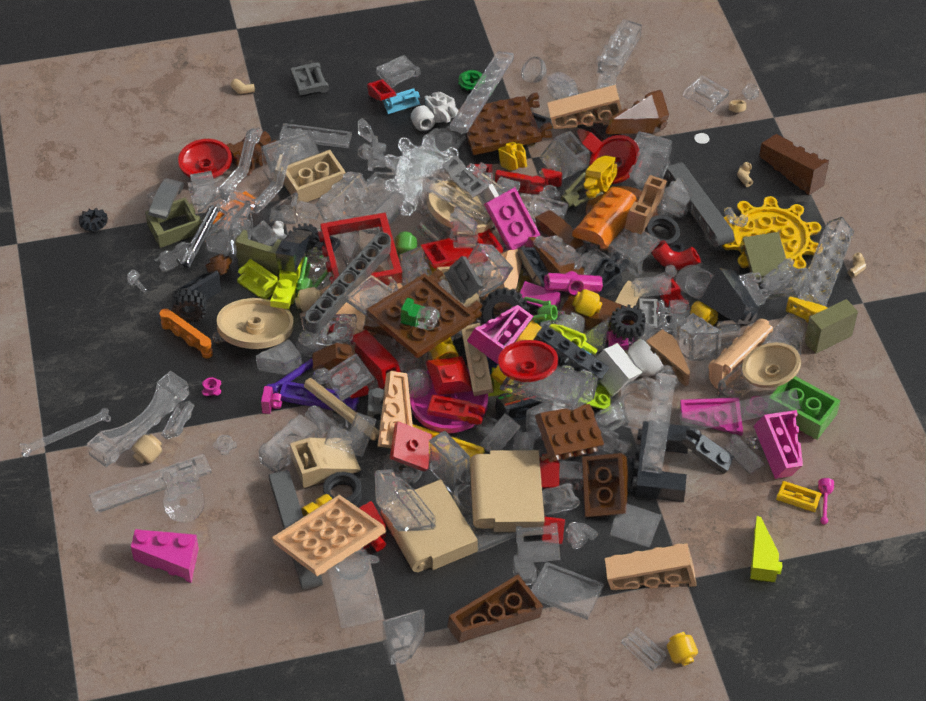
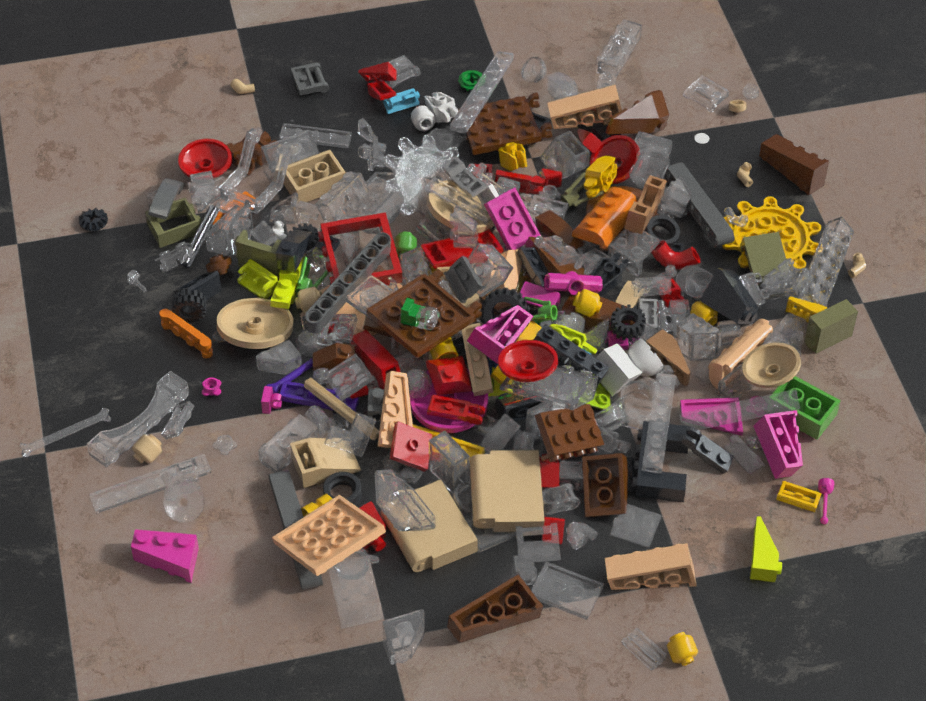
none -> red slope [358,62,397,81]

